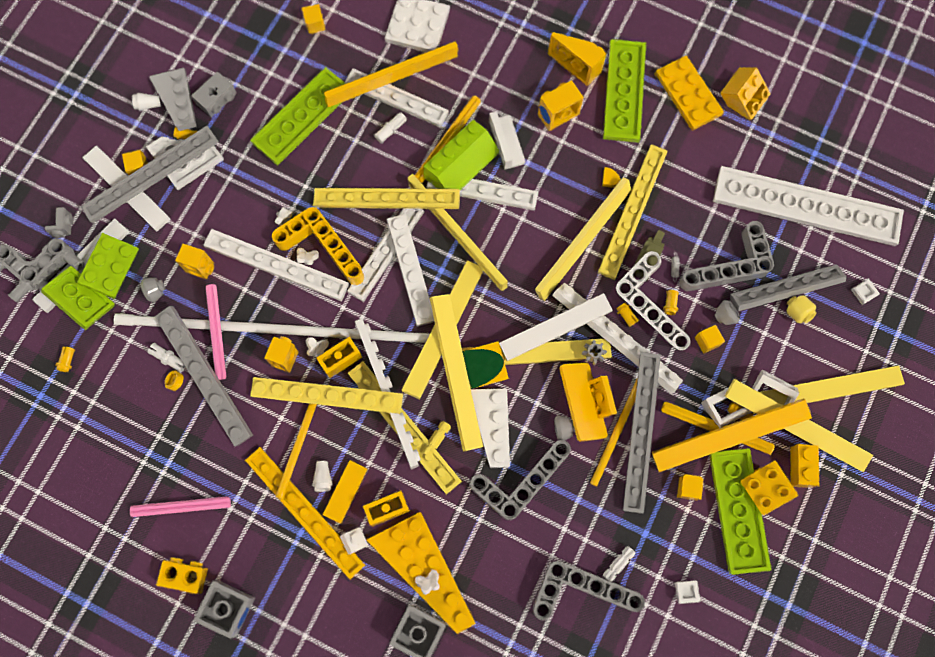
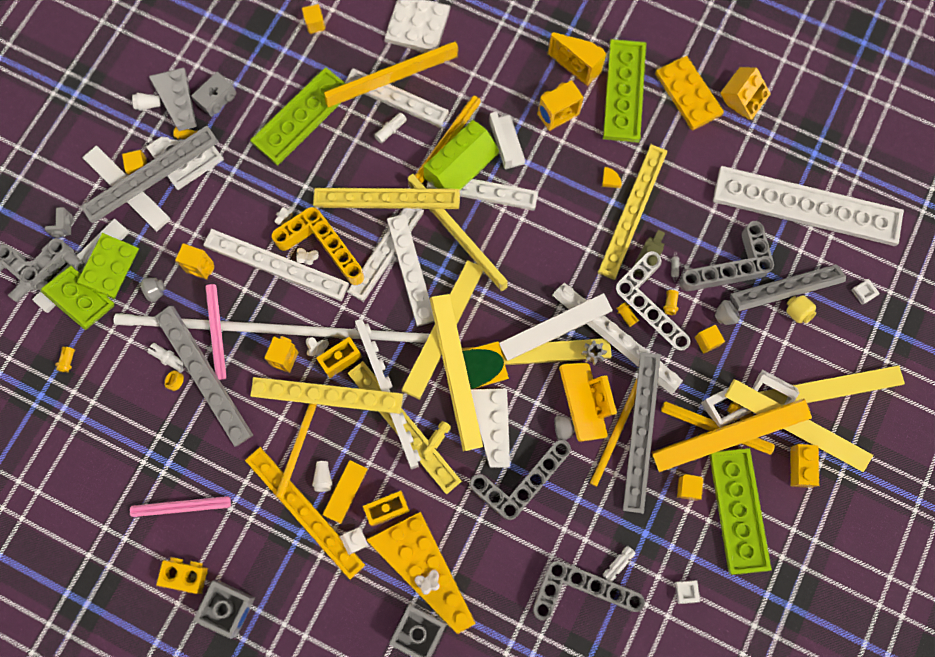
light yellow tile [535,177,631,301] -> none
yellow bracket [741,461,798,515] -> none

